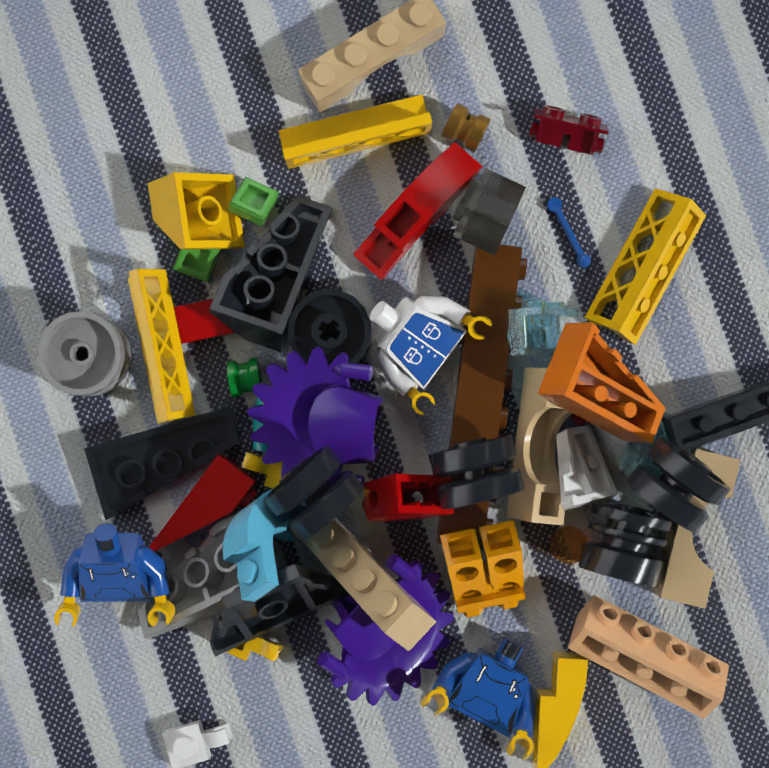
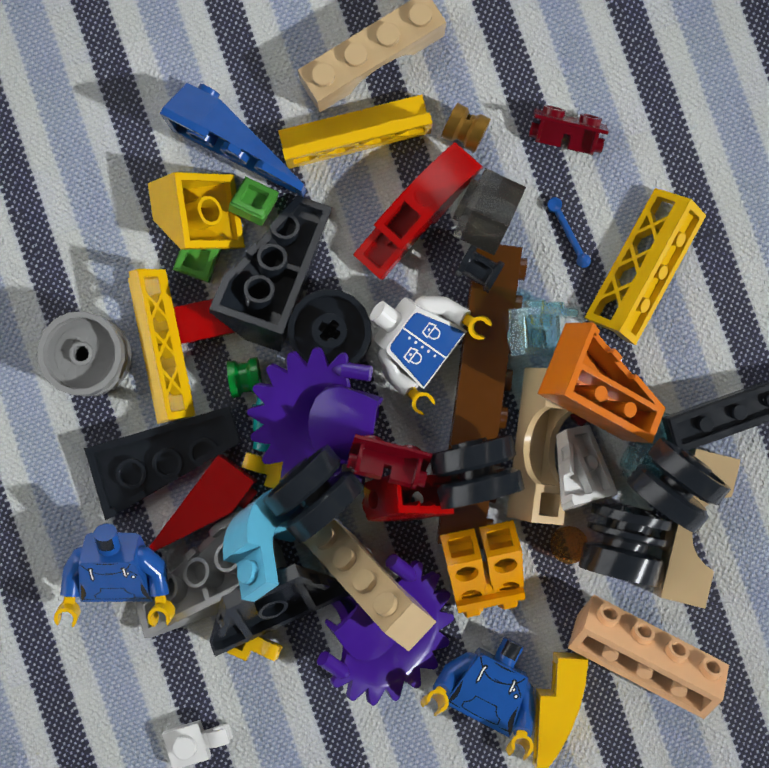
none -> blue wedge [160,83,306,197]
none -> dark red hinge [346,434,433,489]
none -> black bush [454,244,505,293]

